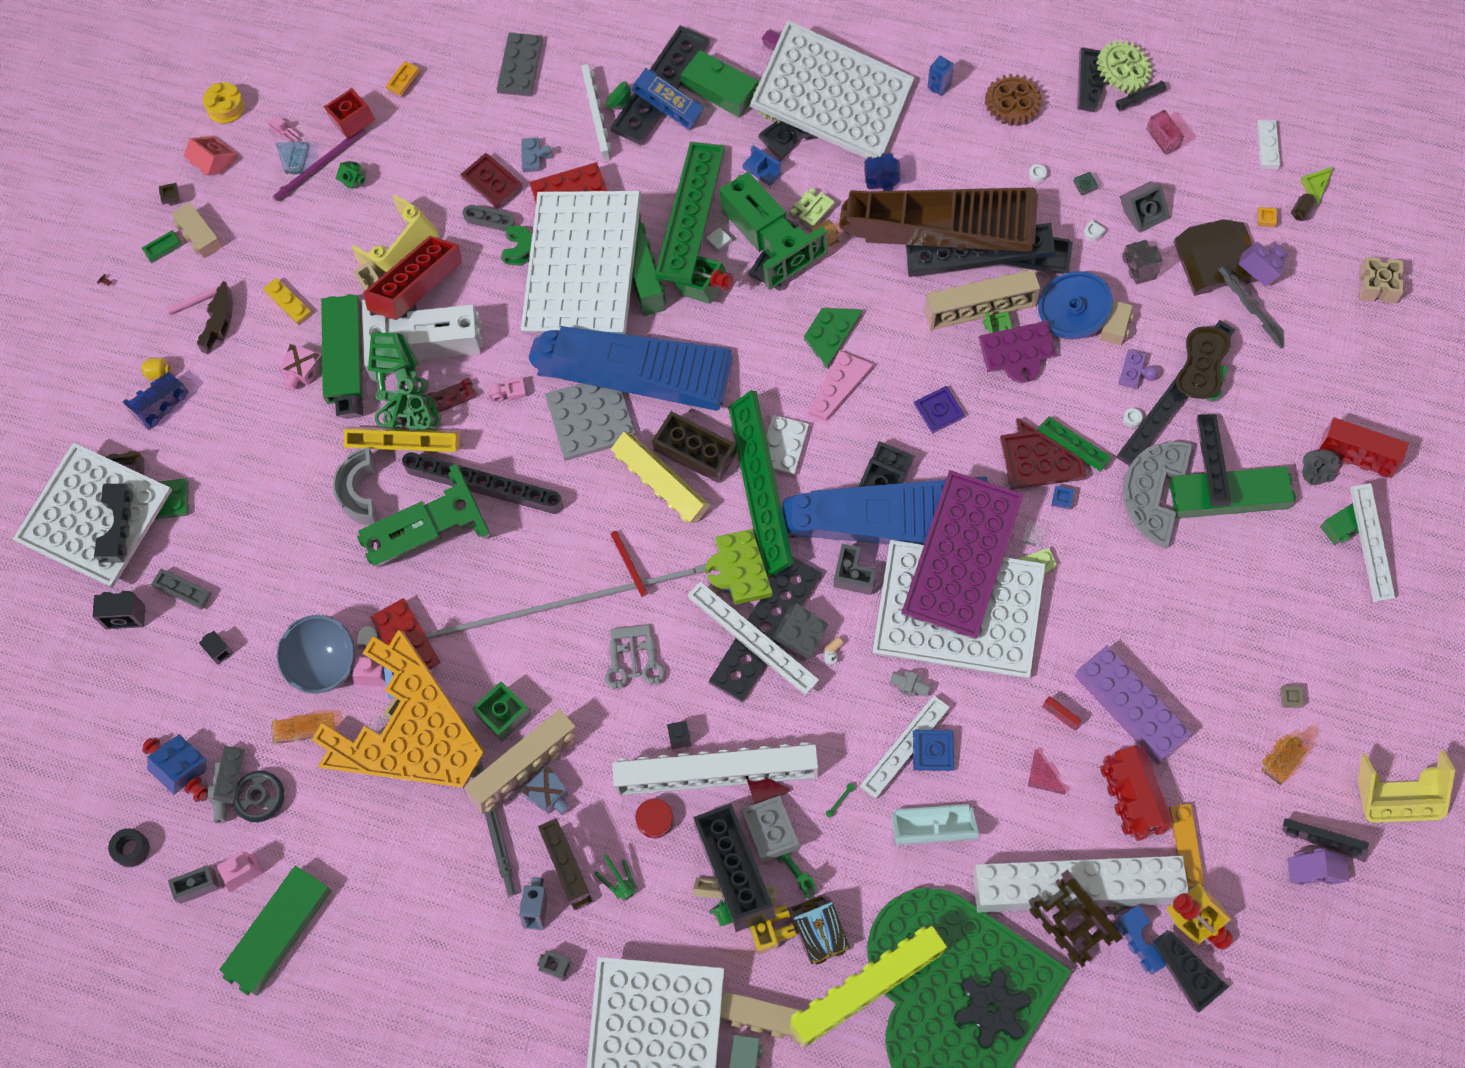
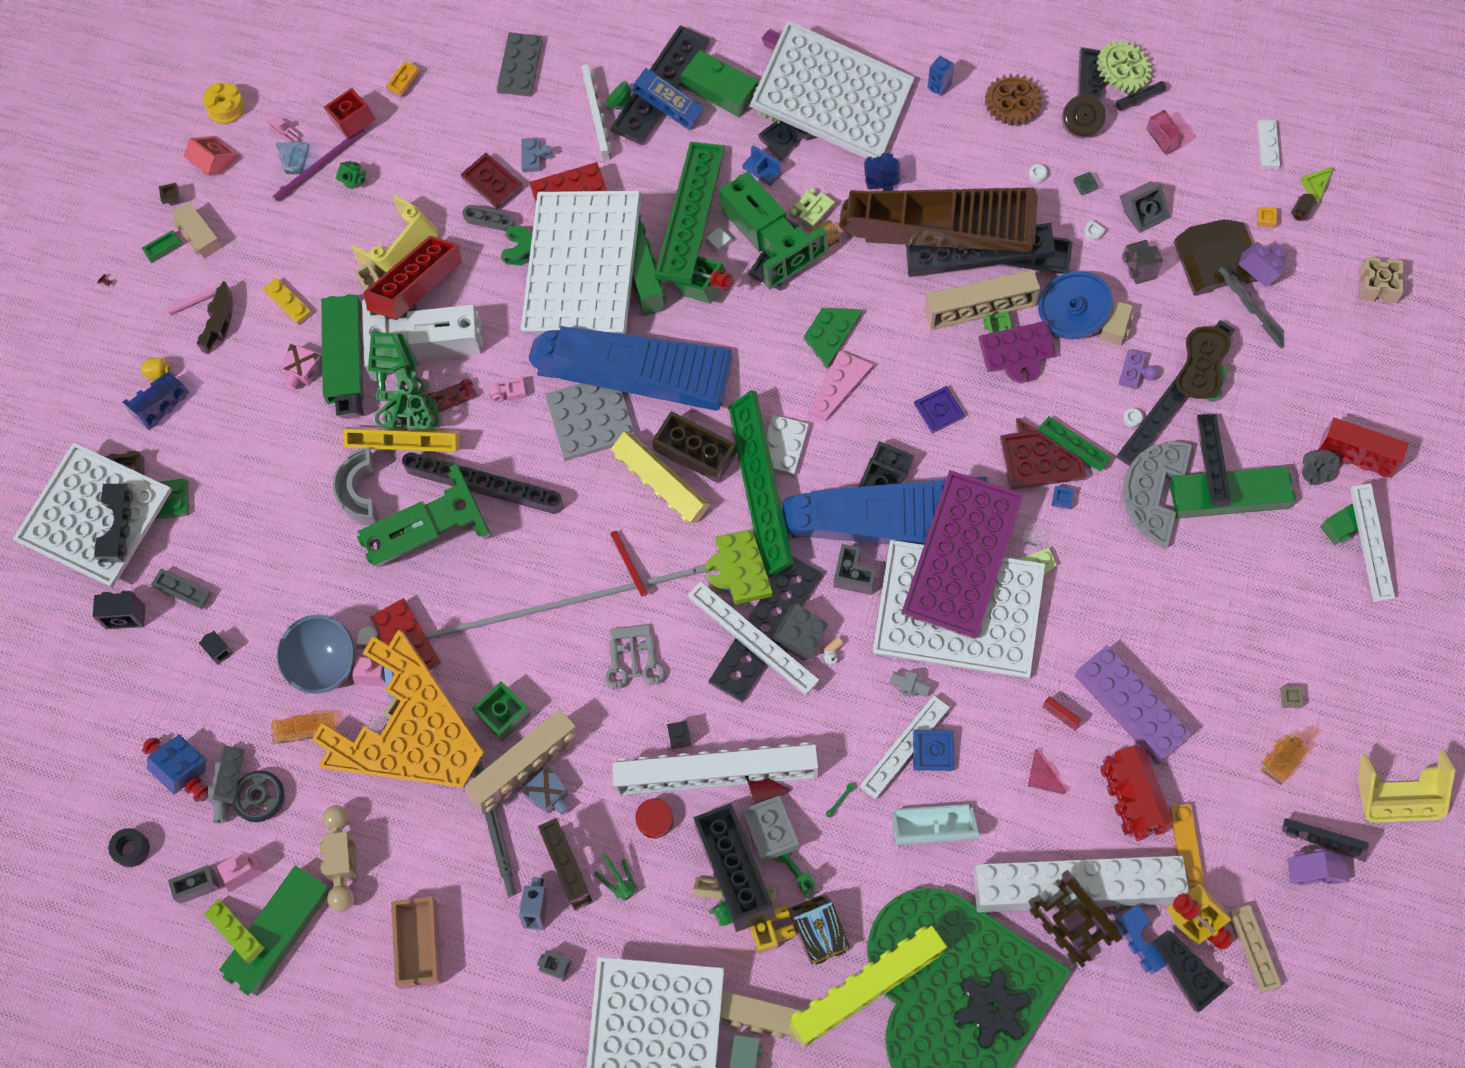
none -> lime plate [204,898,265,964]
none -> tan brick [319,805,358,912]
none -> nougat piece [391,896,442,989]
none -> dark brown wheel [1062,94,1106,138]
none -> tan plate [1229,905,1282,994]

